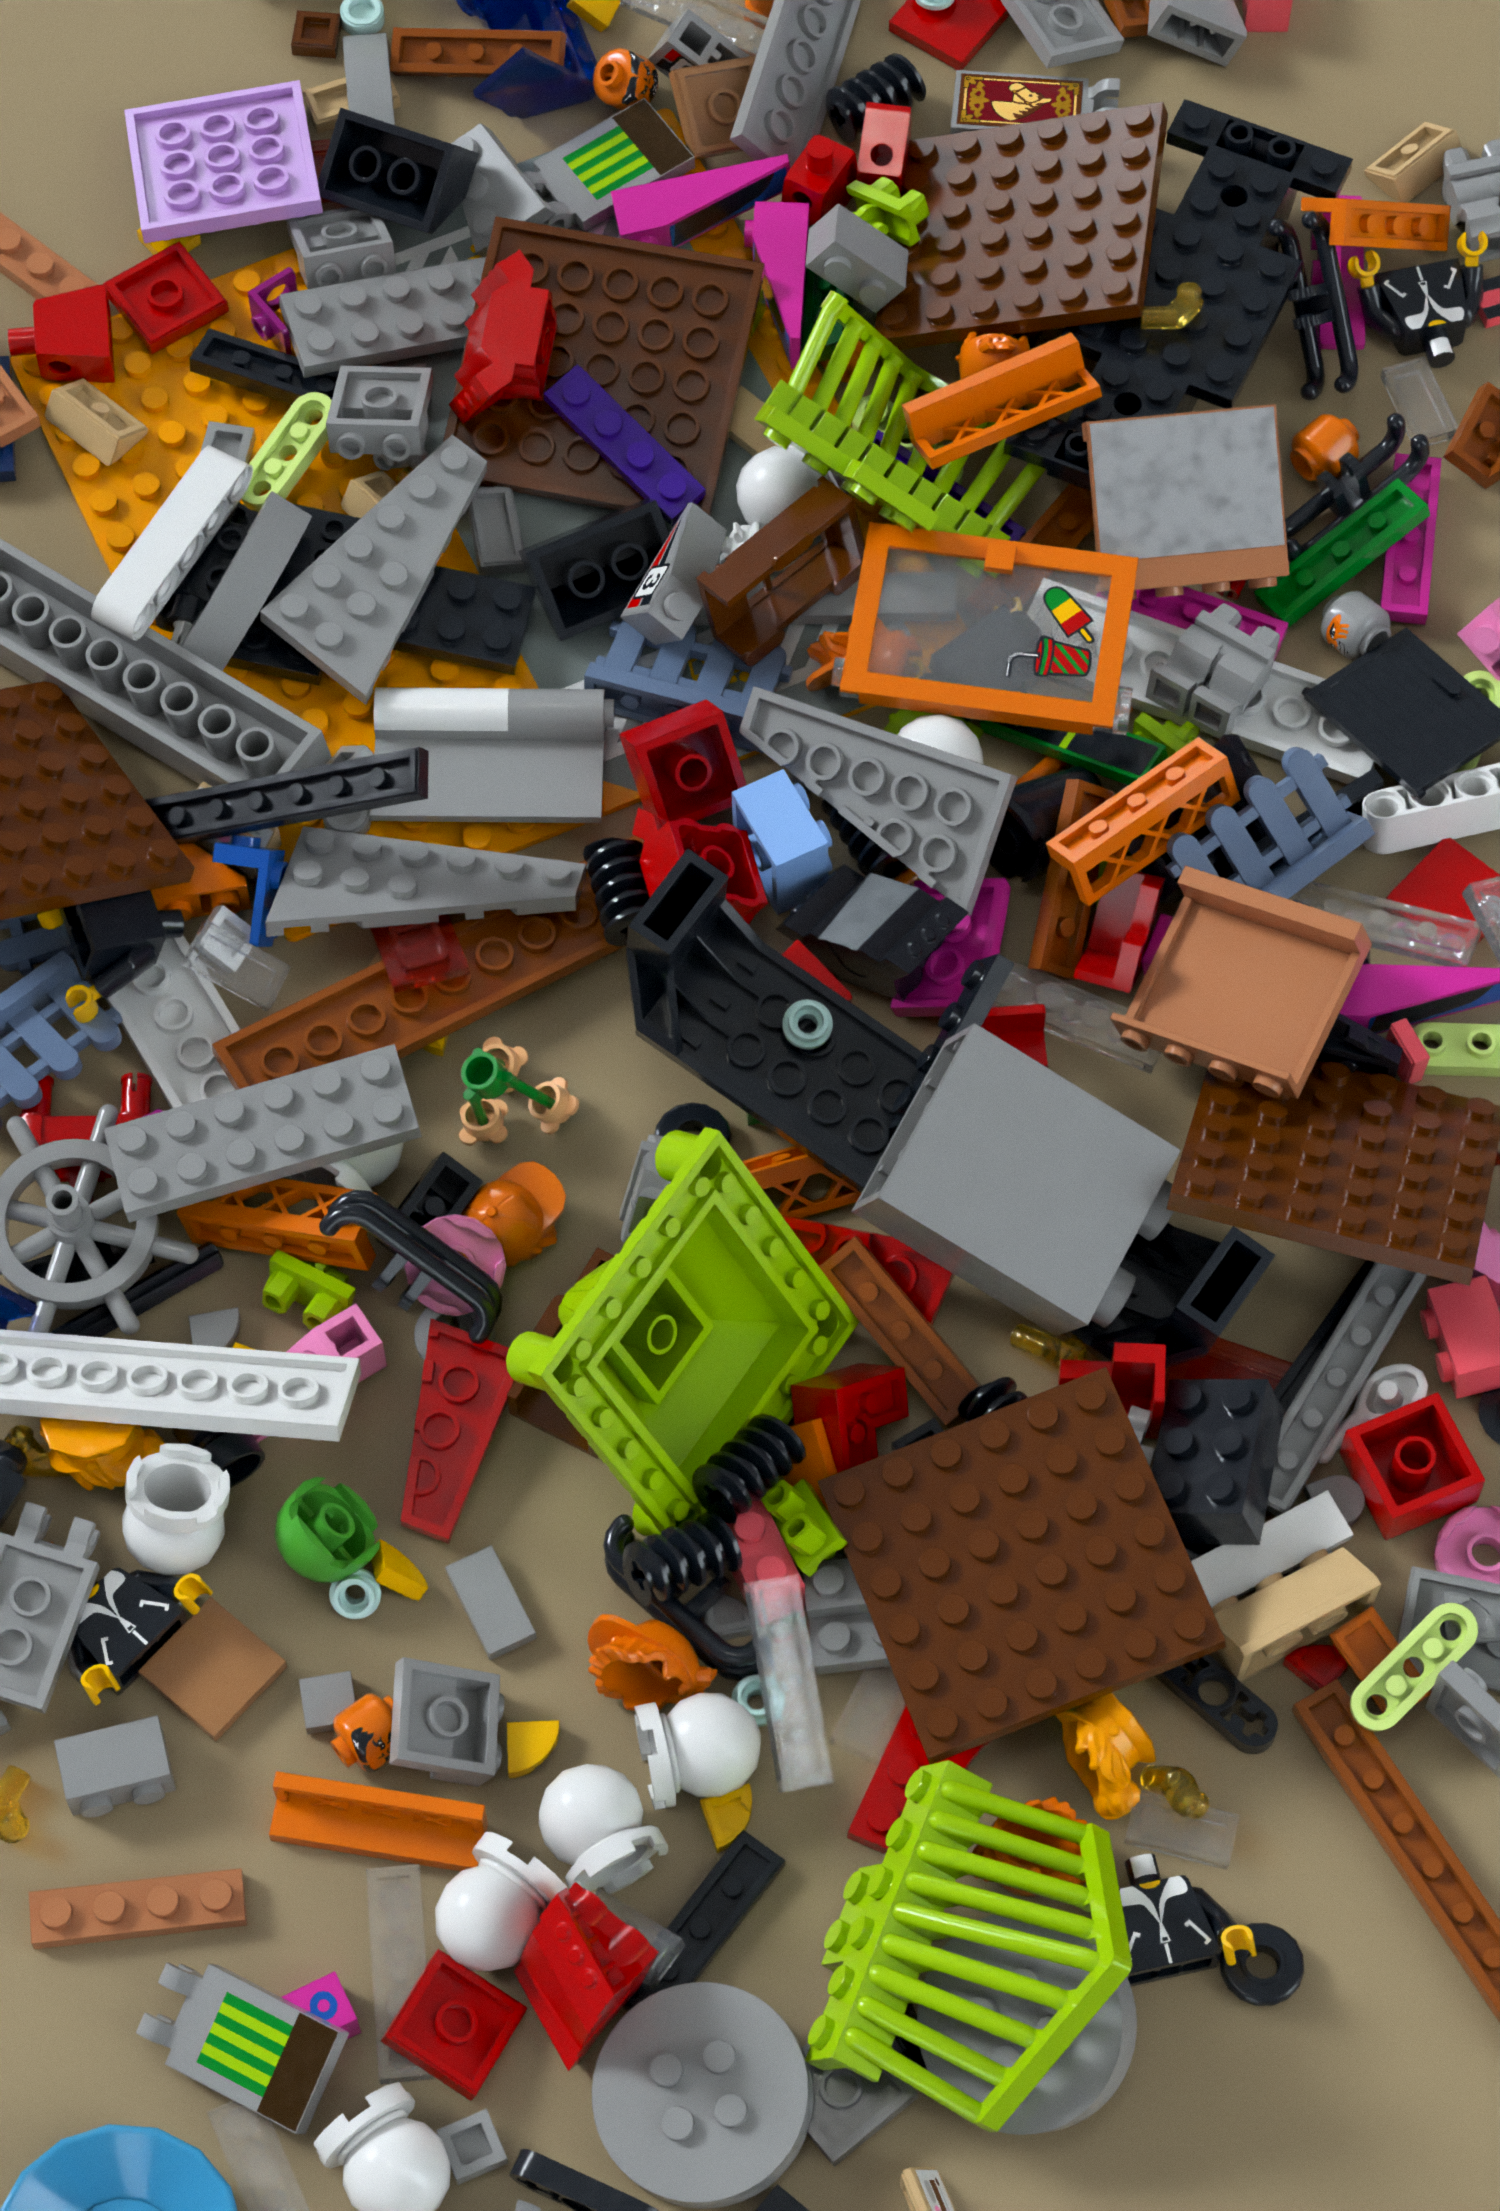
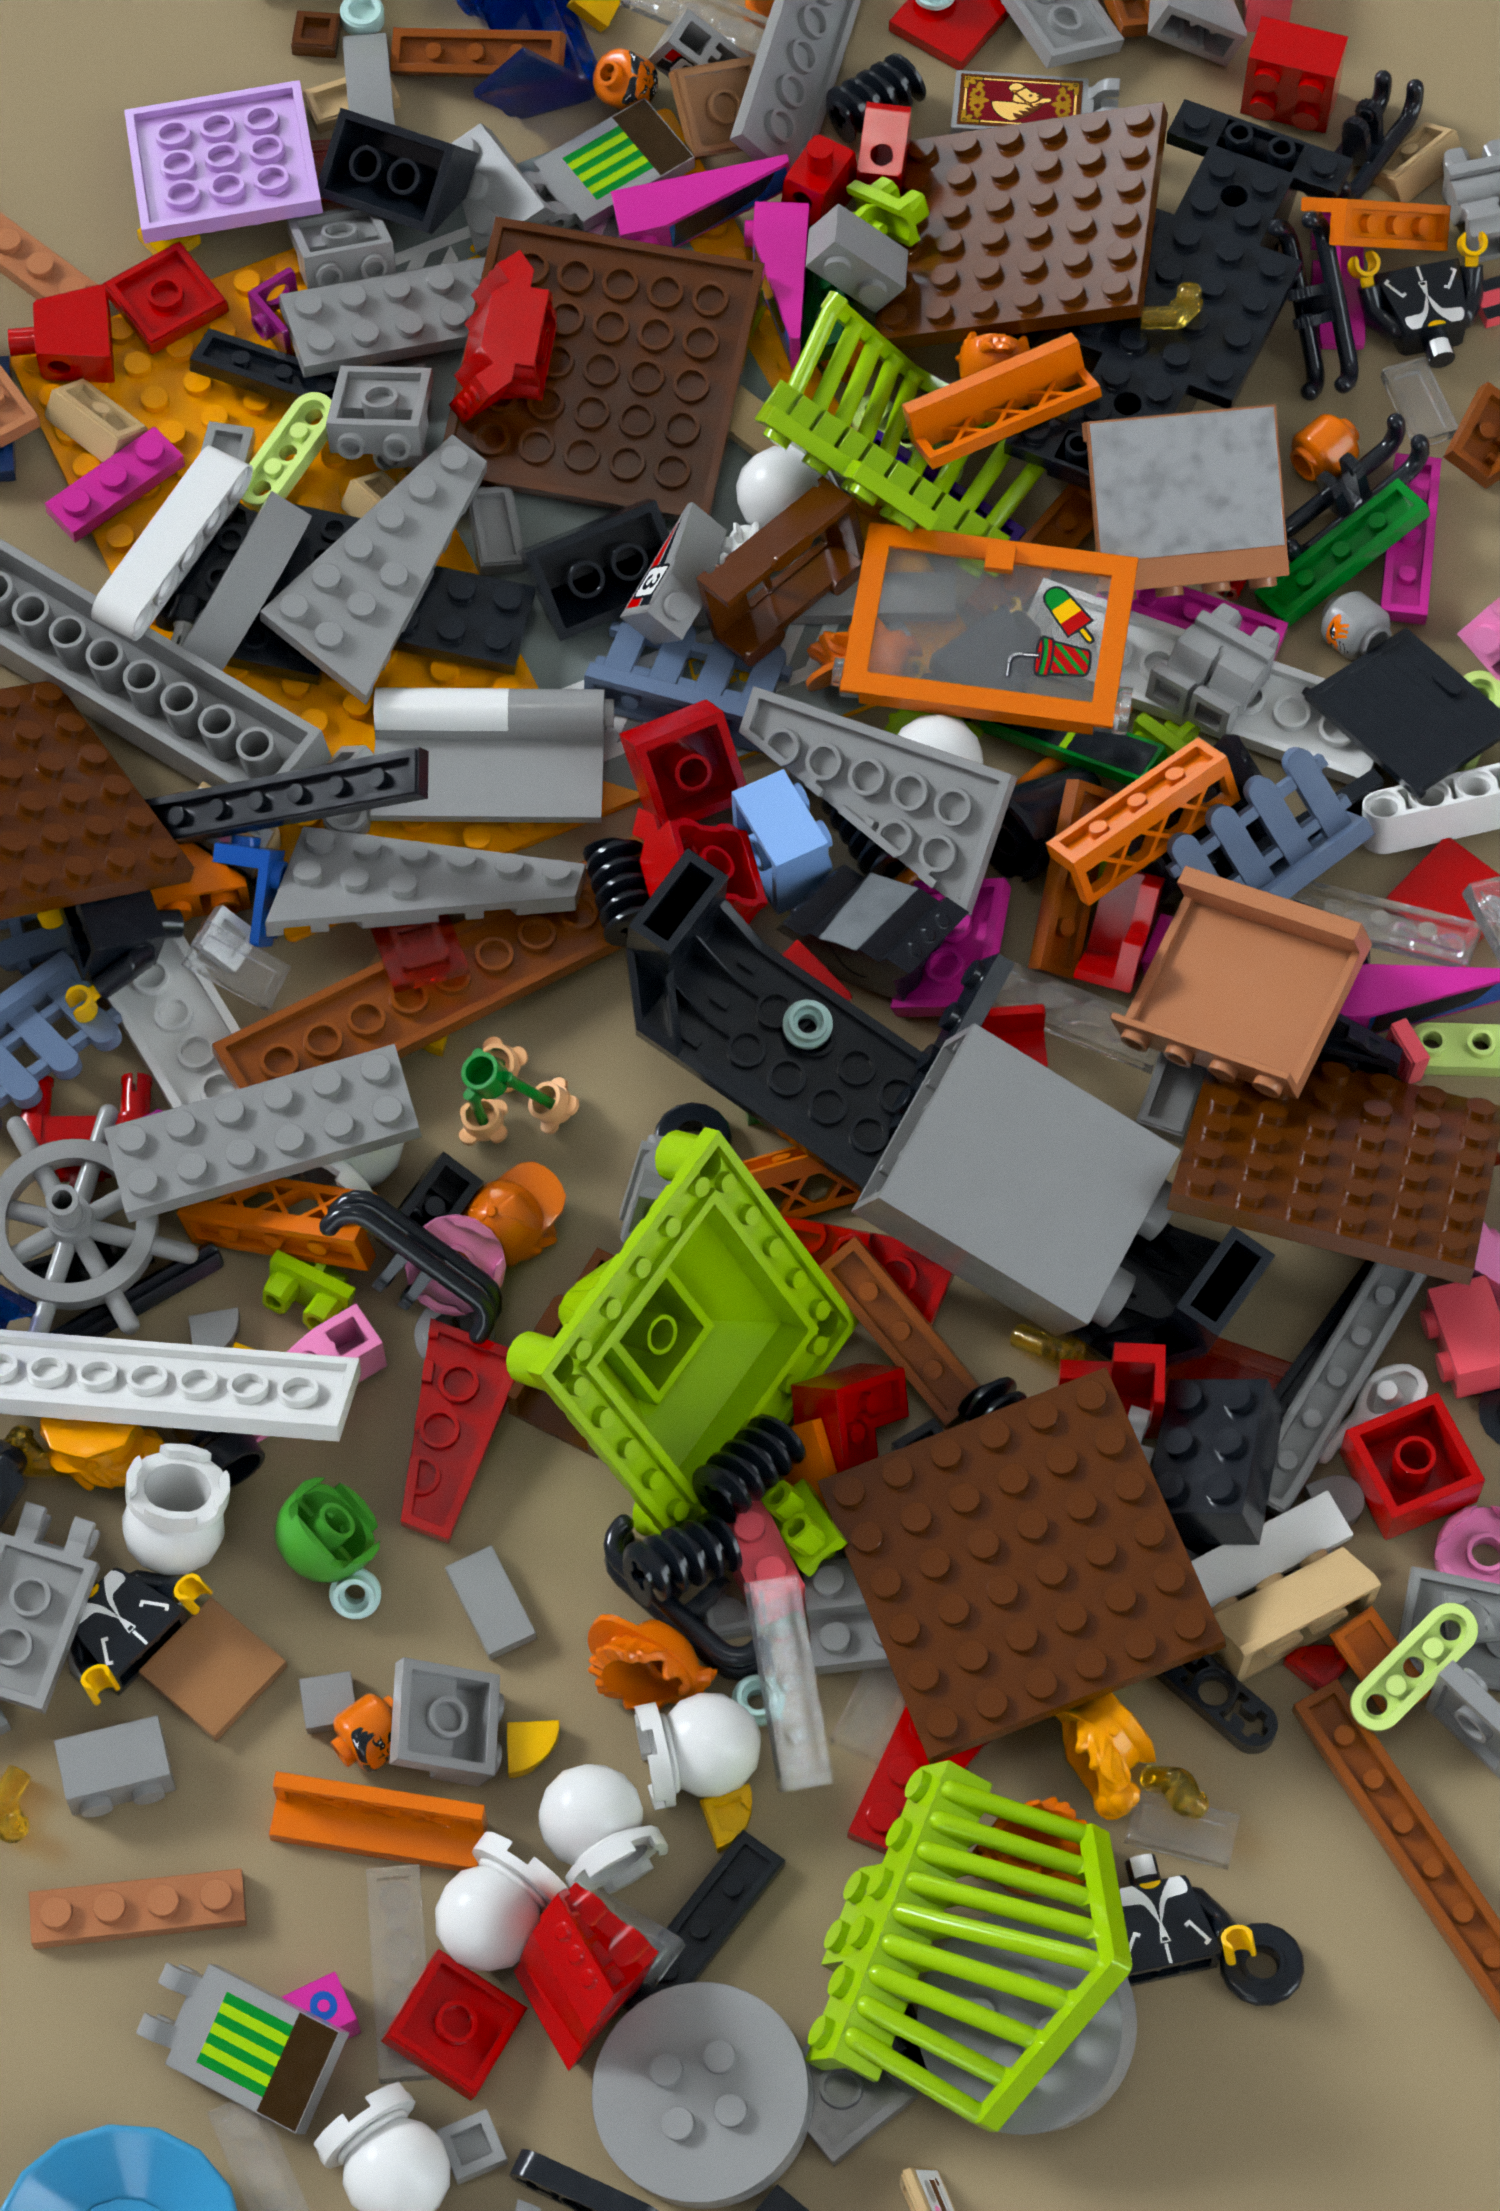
yellow tile [371,1539,428,1601] -> none
dark purple plate [544,364,706,526] -> none
none -> dark pink plate [44,426,185,543]
none -> light grey tile [1136,1052,1207,1144]
none -> red brick [1240,16,1348,134]
none -> black piece [1304,70,1424,199]

